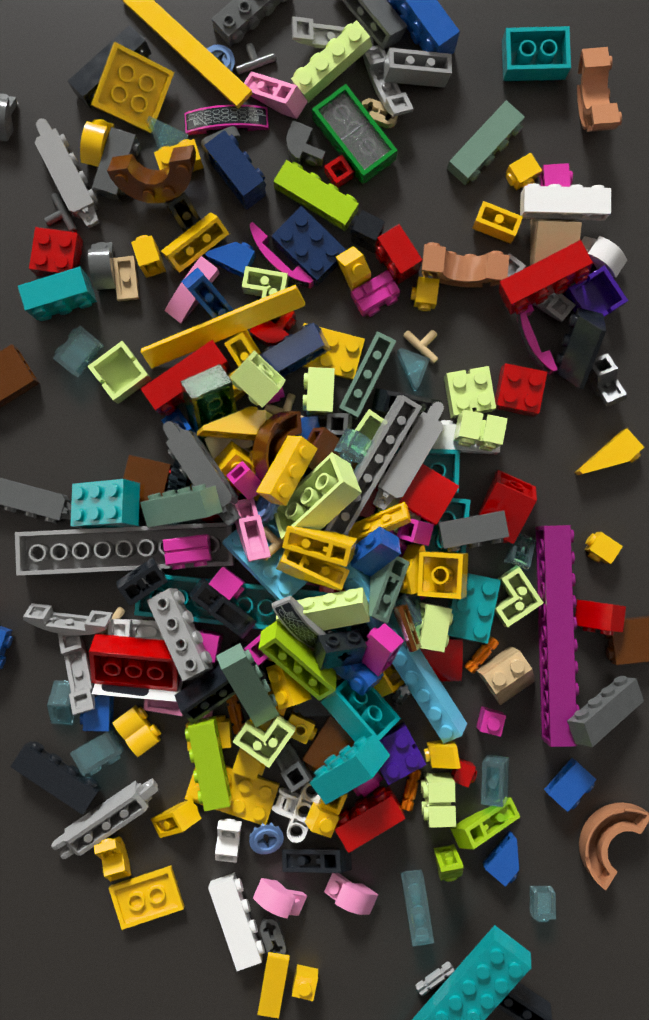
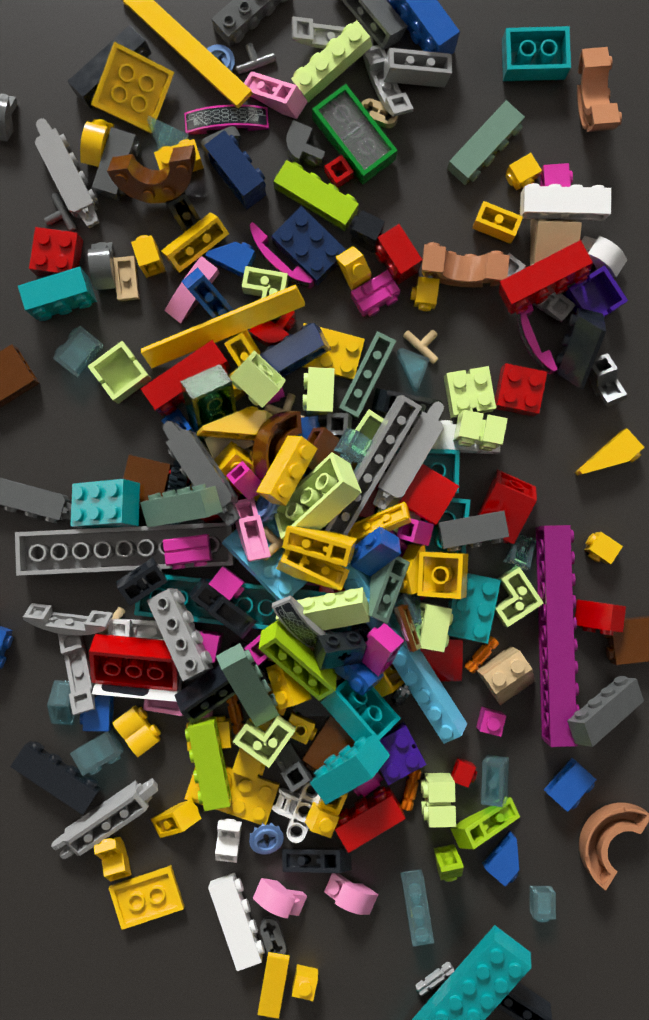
yellow slope [424,740,460,769] -> none

